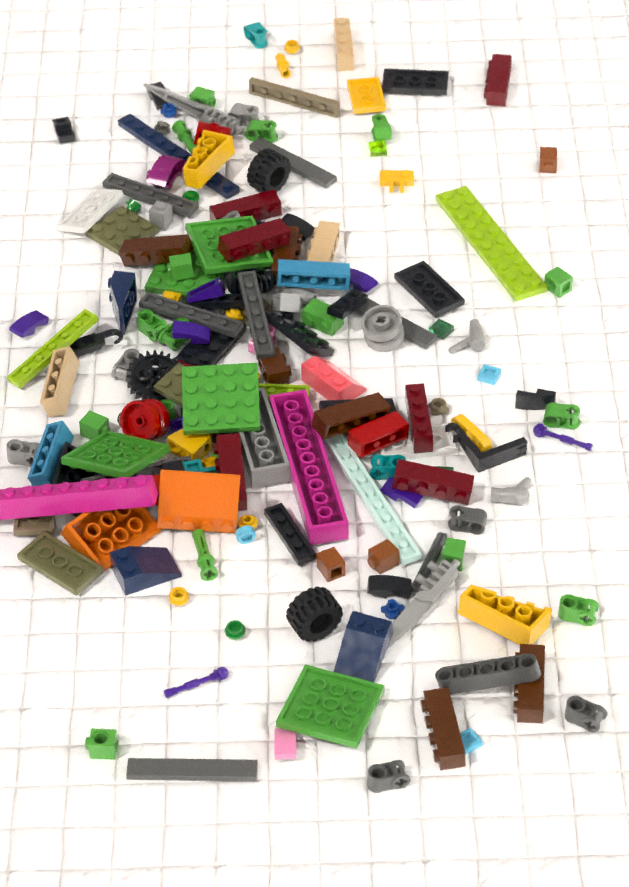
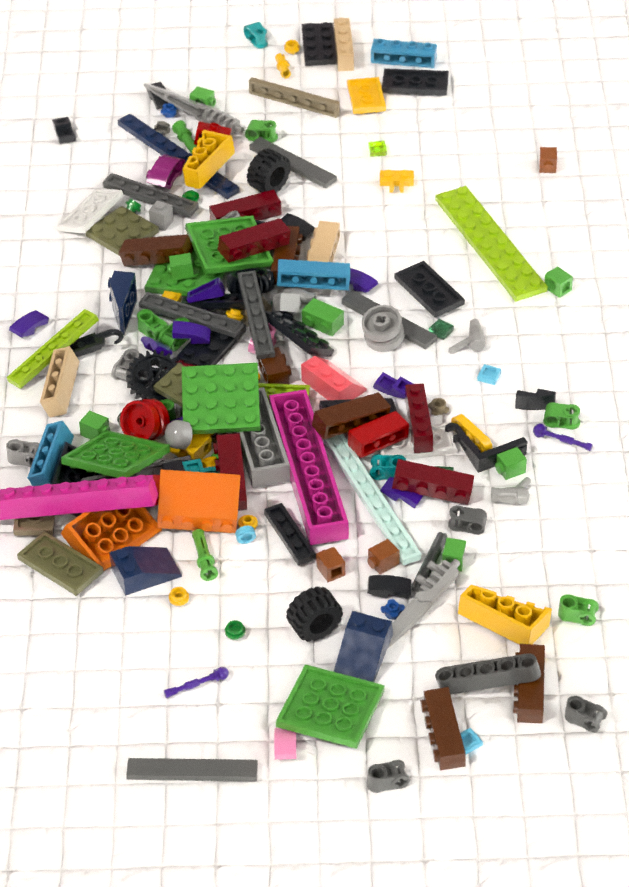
bright green brick [85,728,118,760] -> none
light grey piece [228,103,260,126] -> none
black plate [327,289,368,320] -> none
bright green piece [371,114,392,141] -> none
dark red brick [483,54,512,107] -> none
none -> dark purple slope [141,336,173,356]
none -> light grey hair [165,420,193,449]
none -> black plate [301,22,337,66]
none -> dark azure brick [371,39,437,68]
none -> dark purple slope [373,372,414,399]
none -> bright green brick [495,447,527,480]

